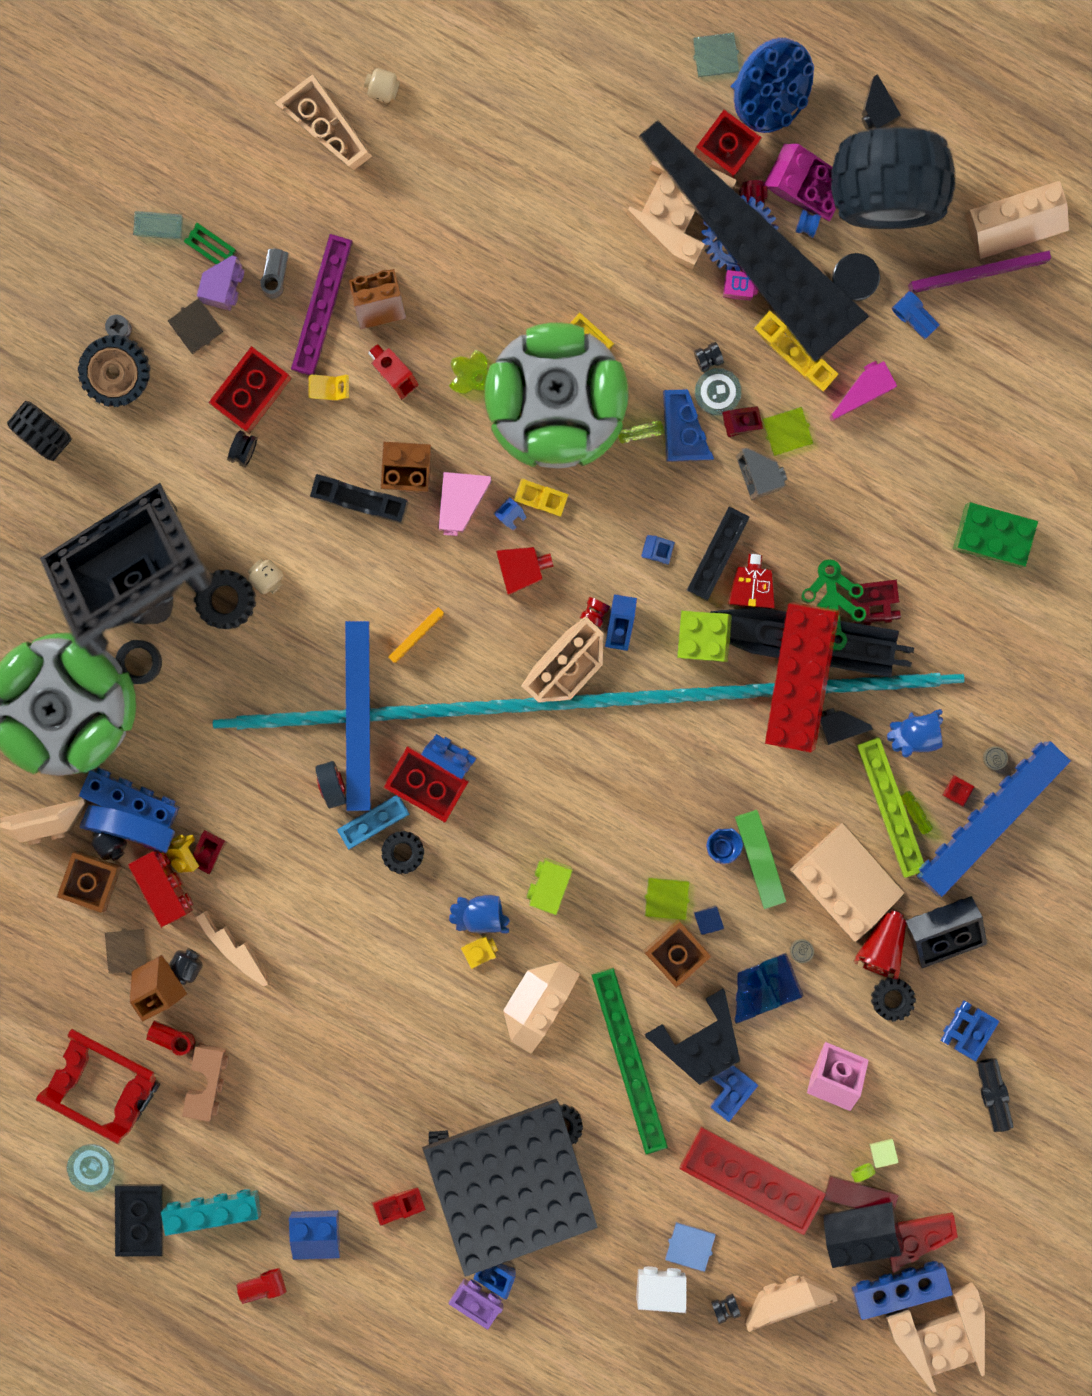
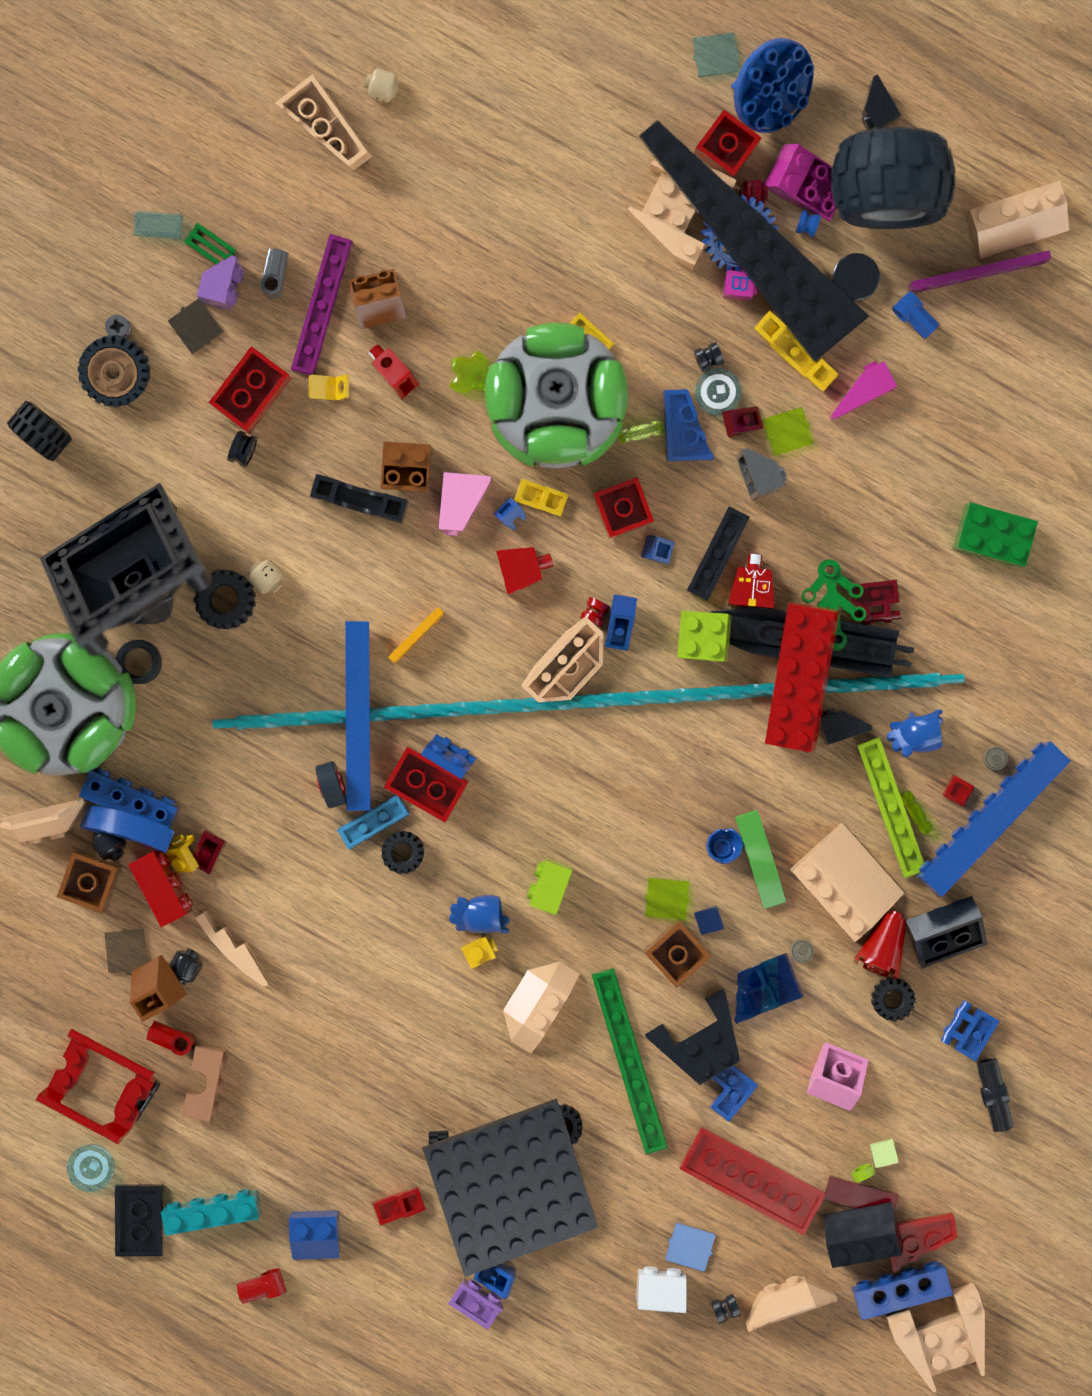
none -> red brick [592,477,654,539]

